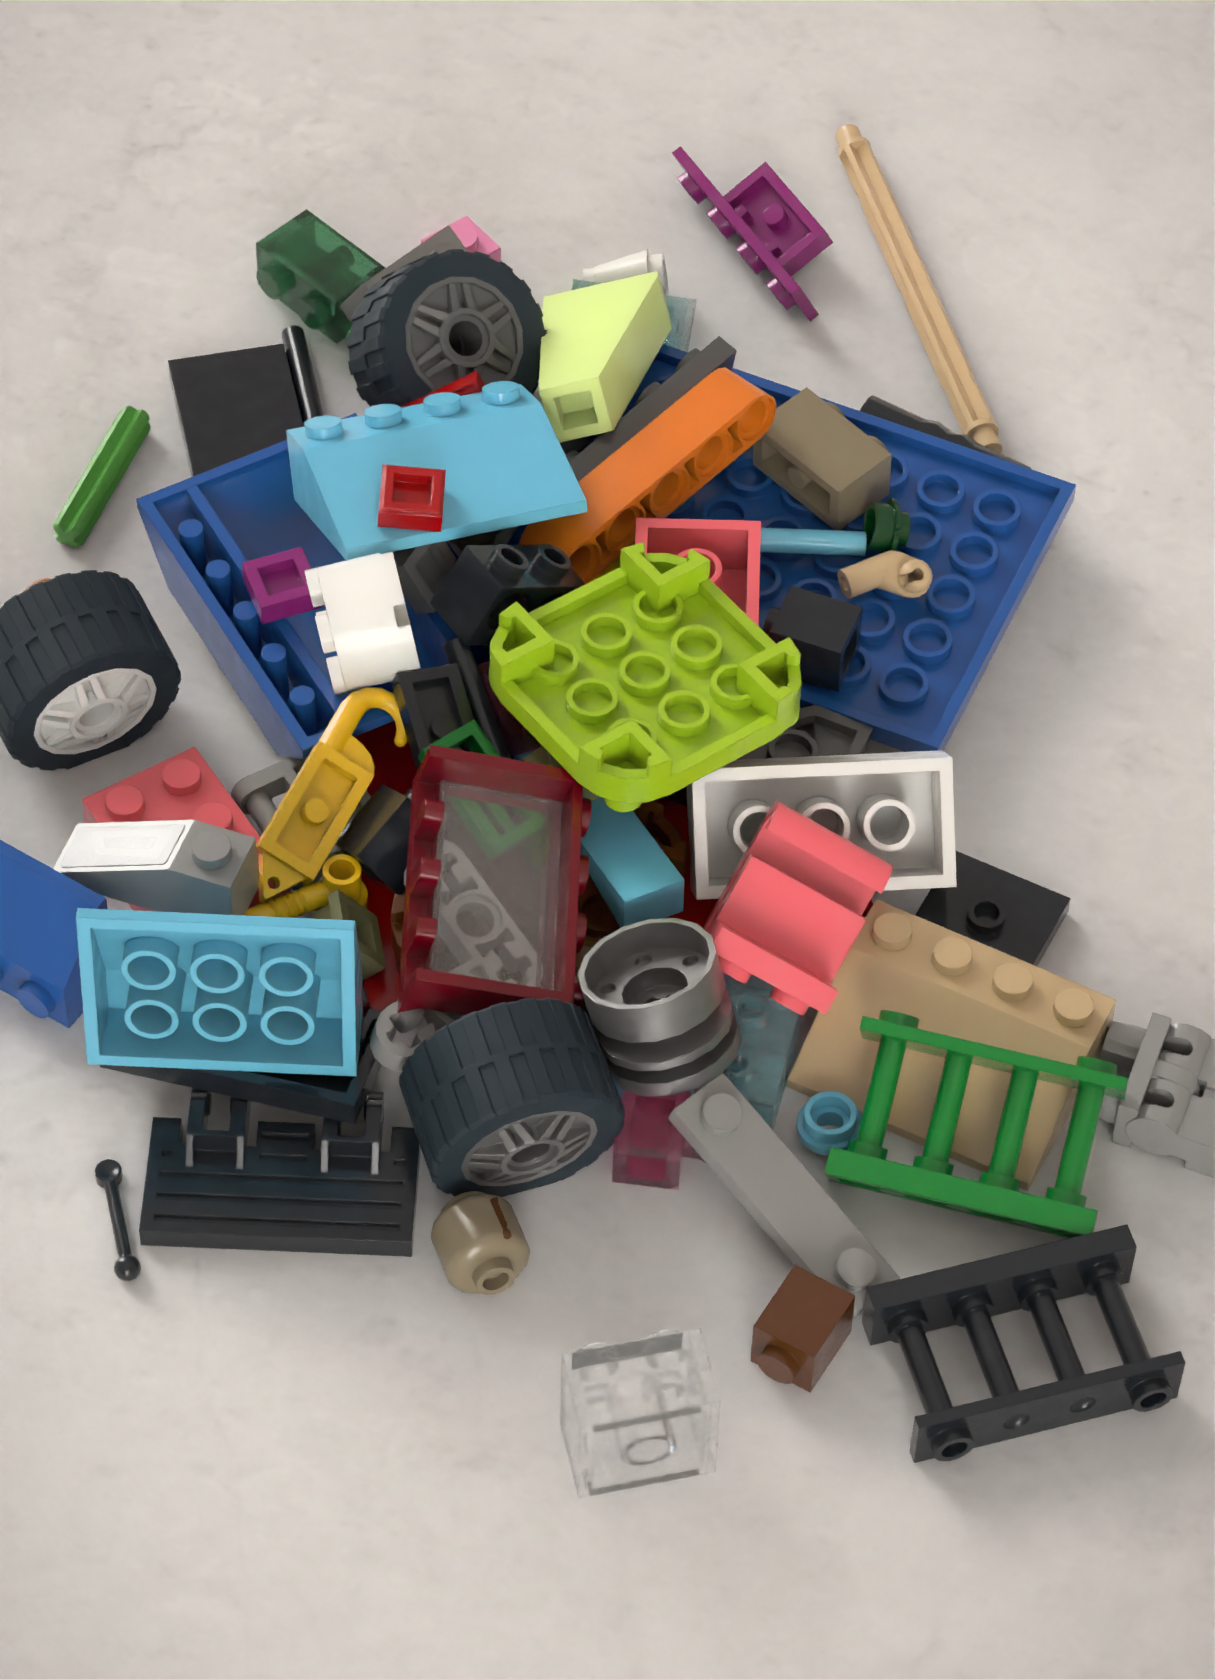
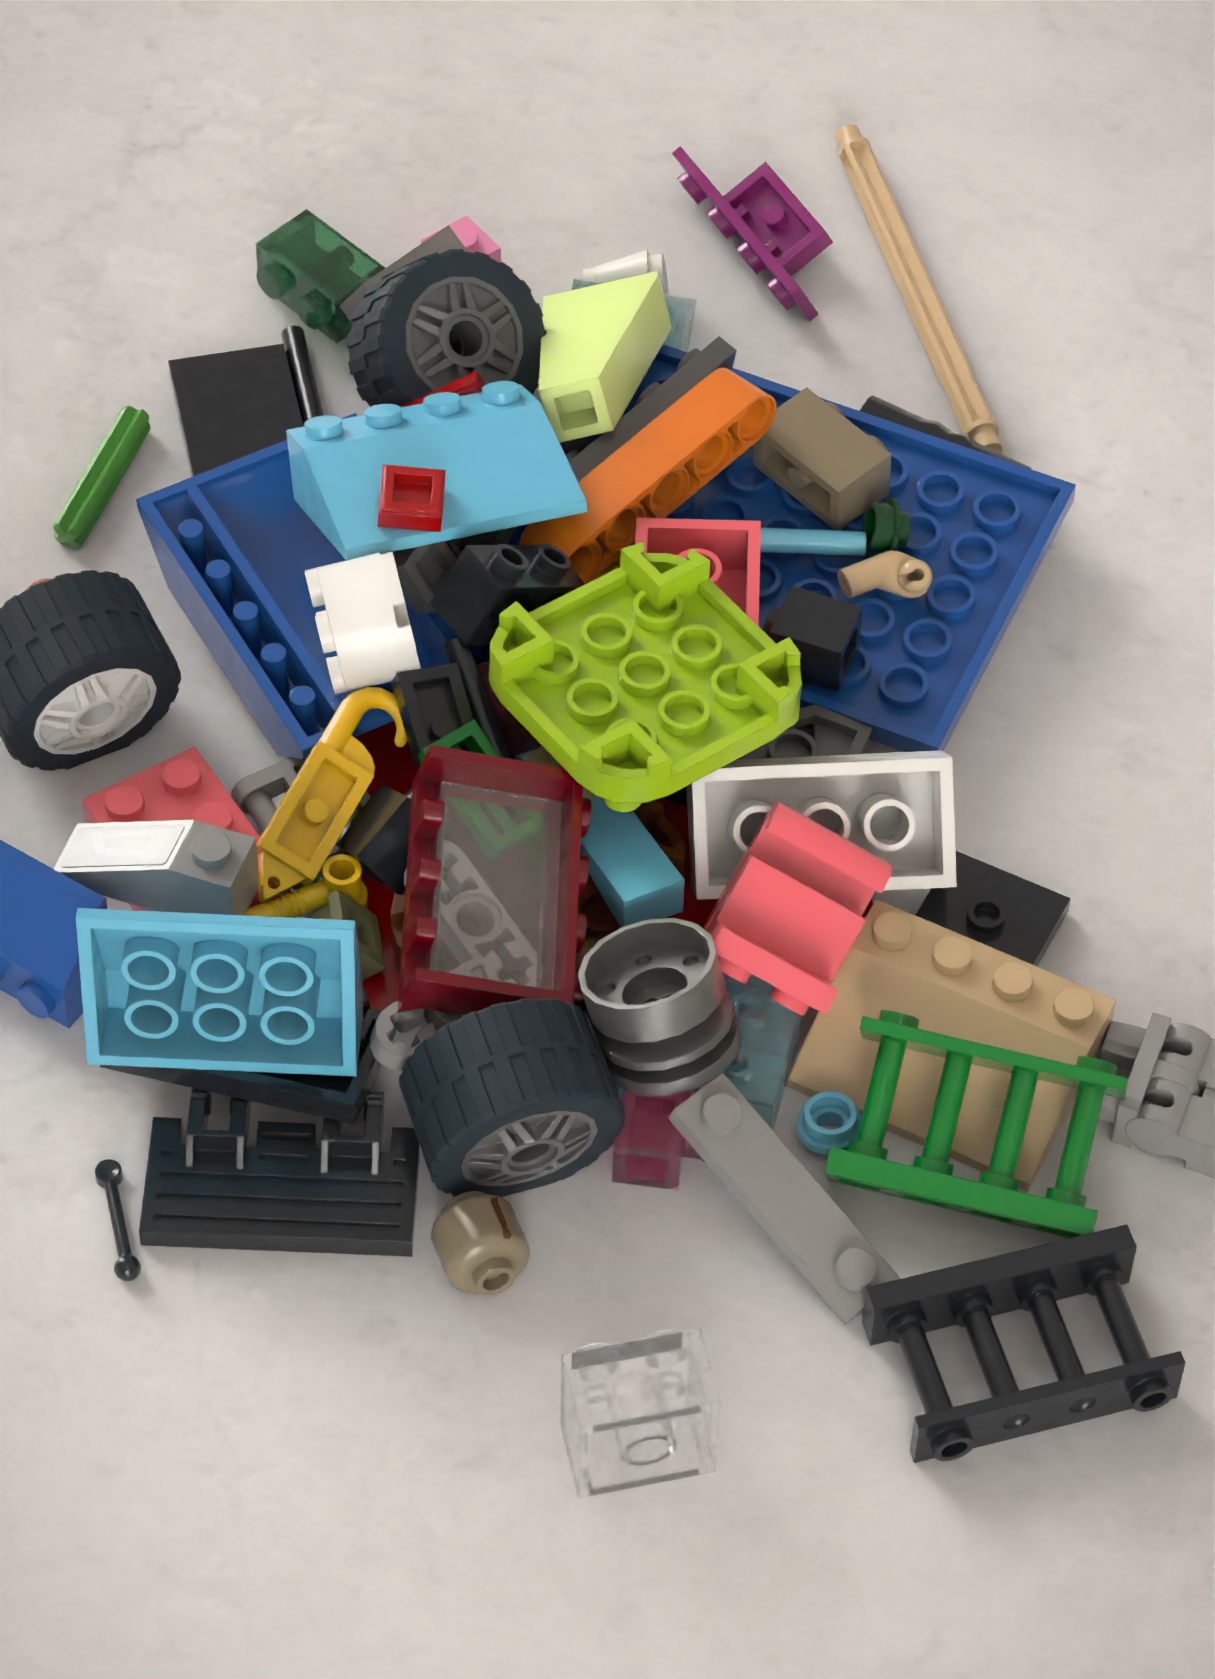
magenta plate [242,547,322,624] -> none
reddish brown brick [750,1265,855,1393] -> none

